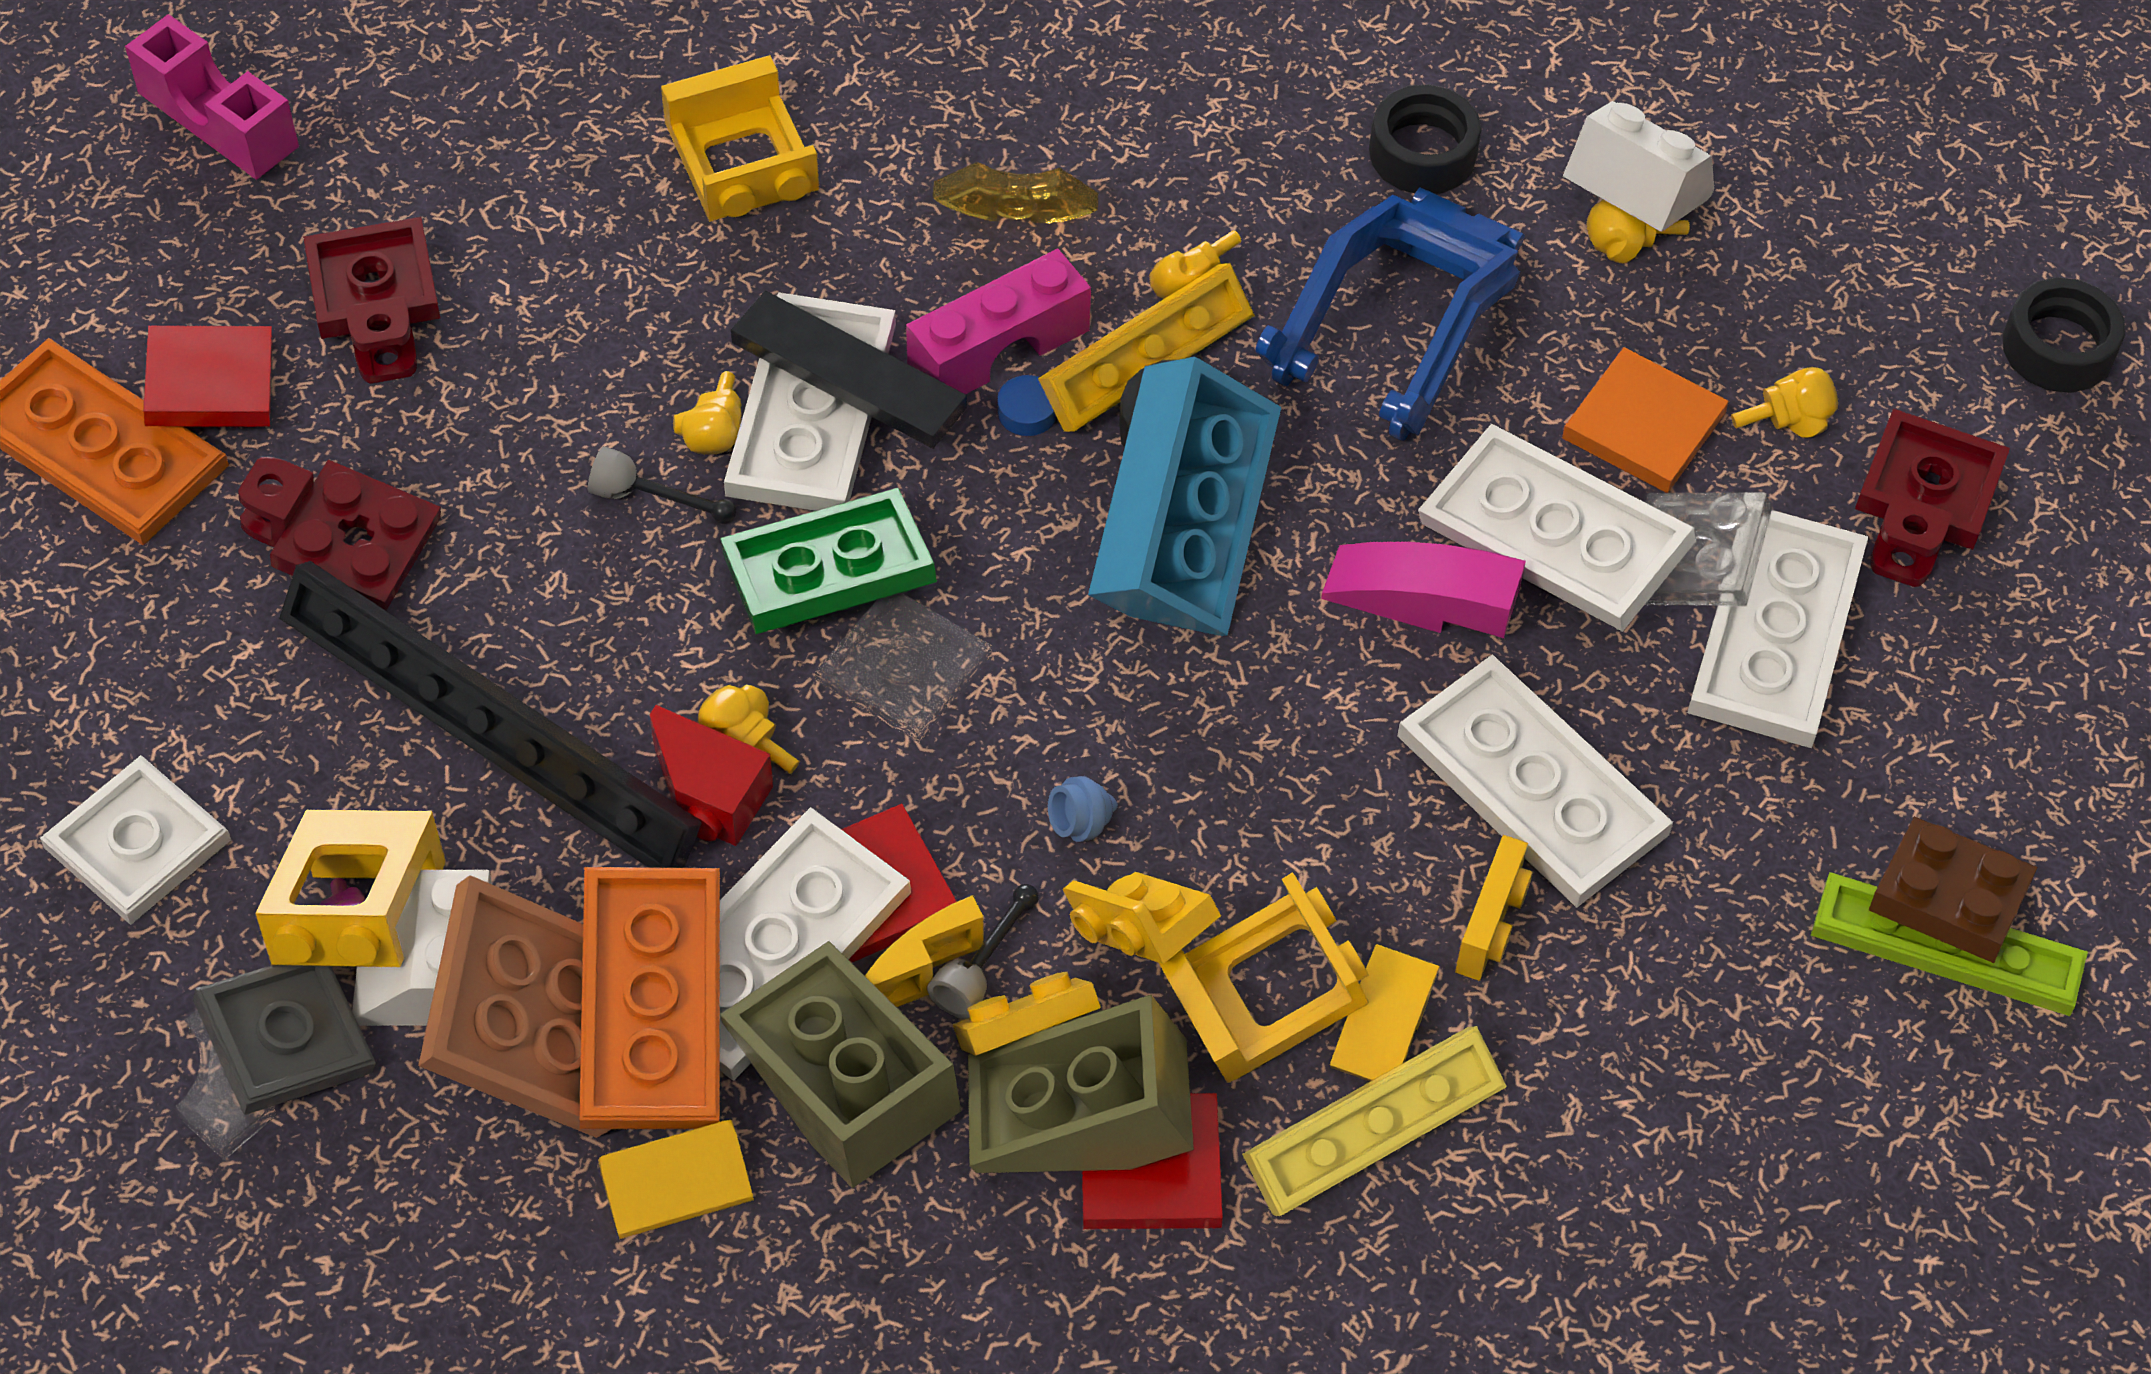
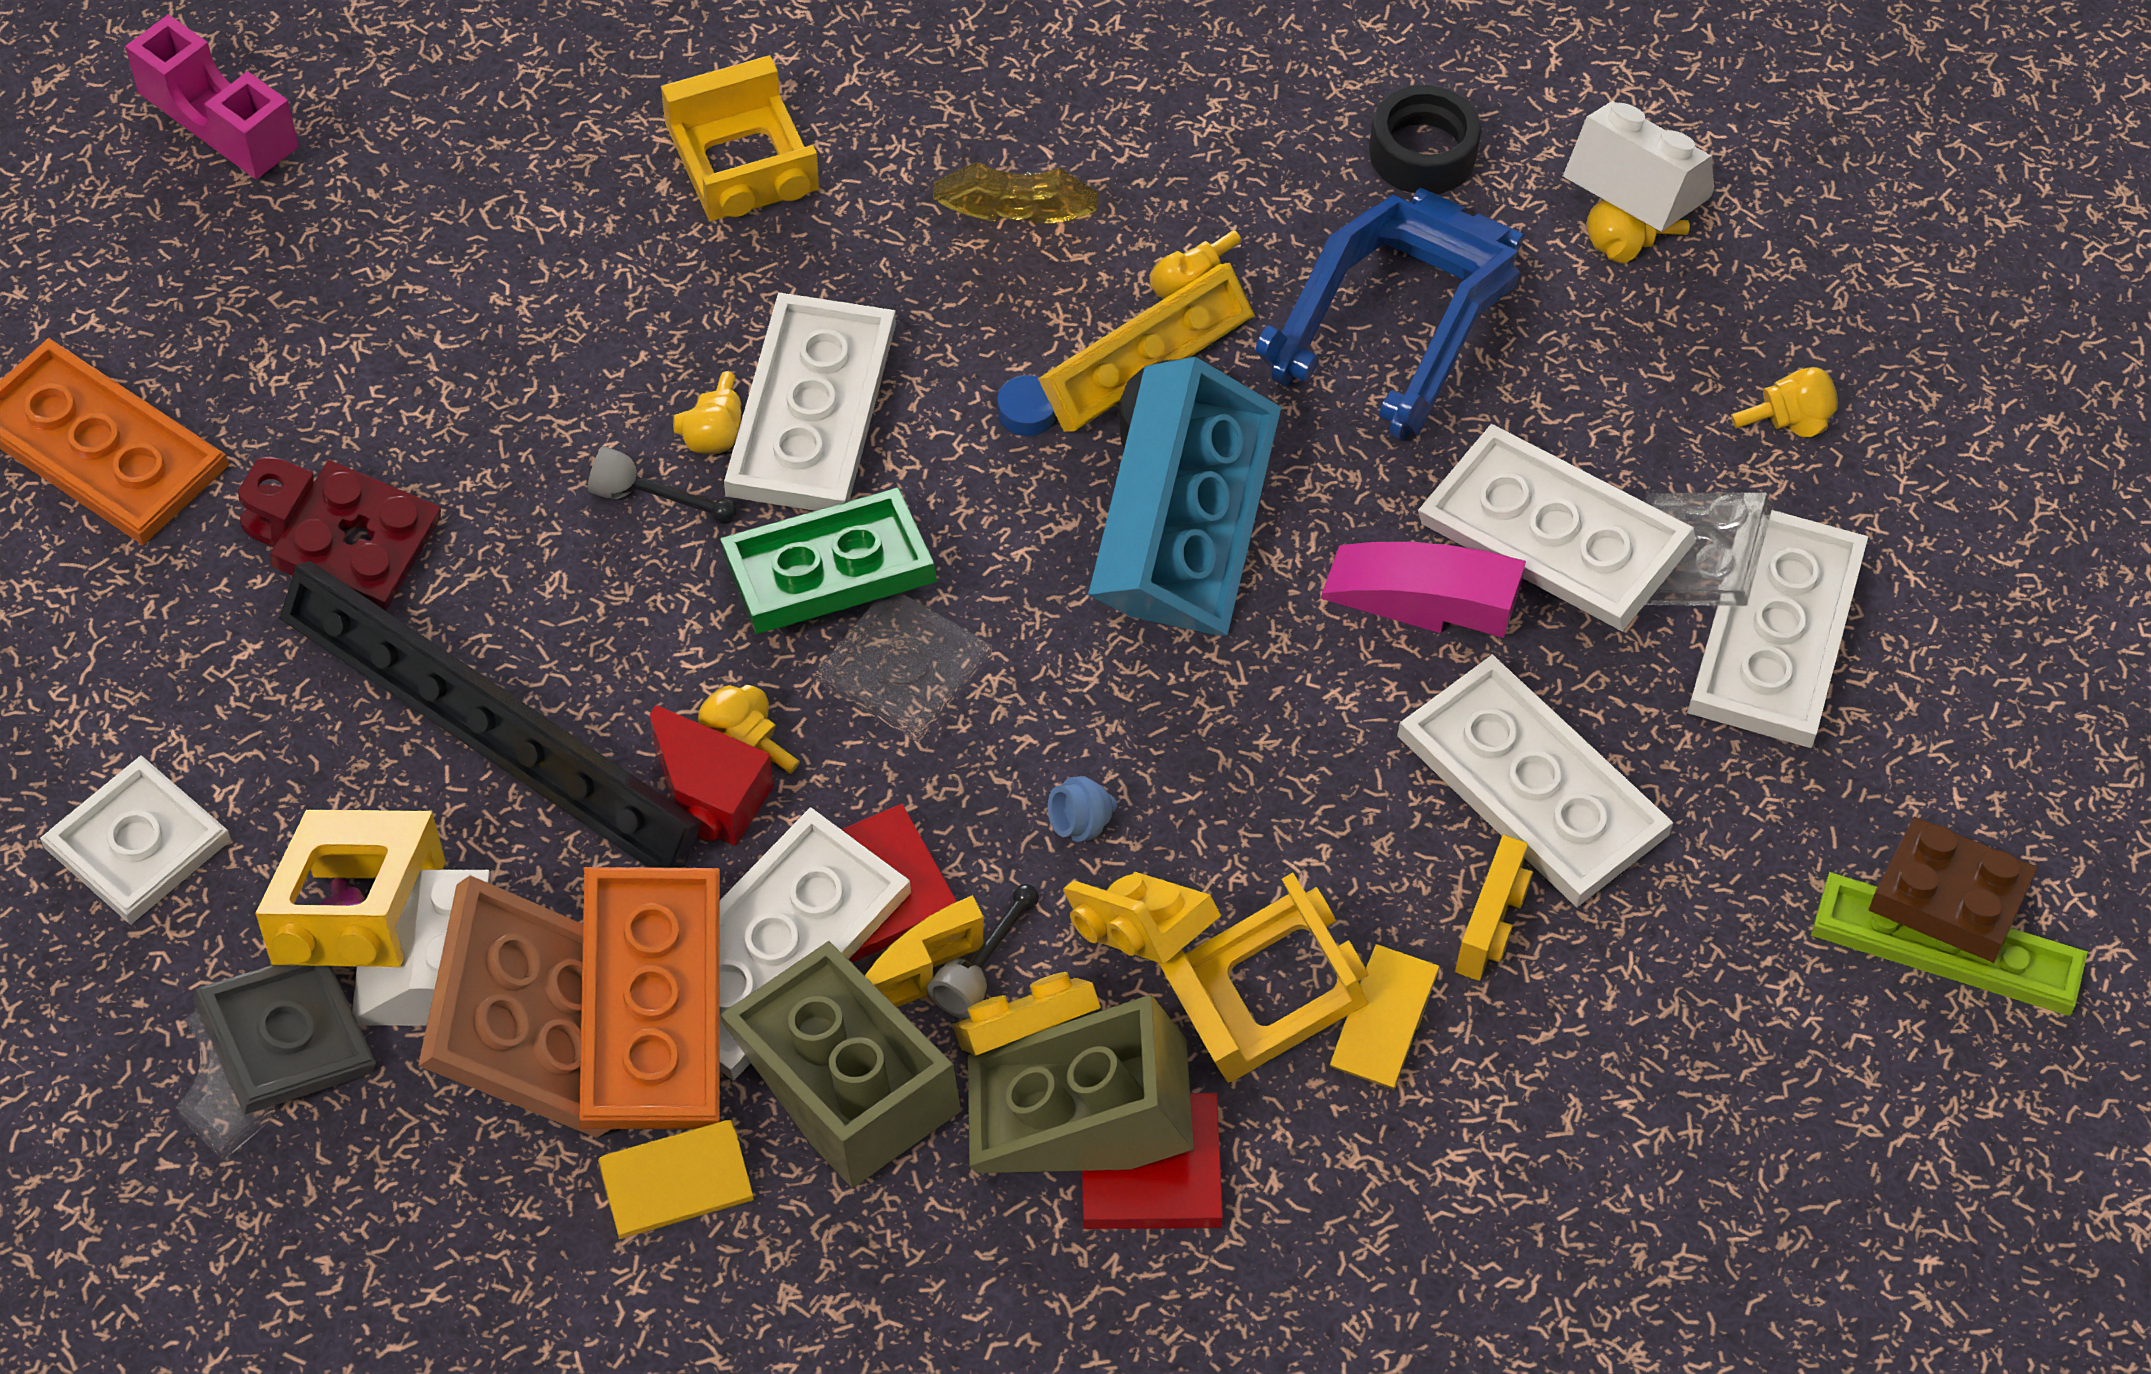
red tile [143,326,273,427] -> none
dark red plate [303,217,441,384] -> none
black tile [731,290,967,449] -> none
dark pink arch [906,248,1091,394] -> none
light yellow tile [1242,1026,1507,1216] -> none
orange tile [1562,347,1729,494] -> none
dark red plate [1855,408,2010,587] -> none
black tyre [2003,277,2125,393] -> none

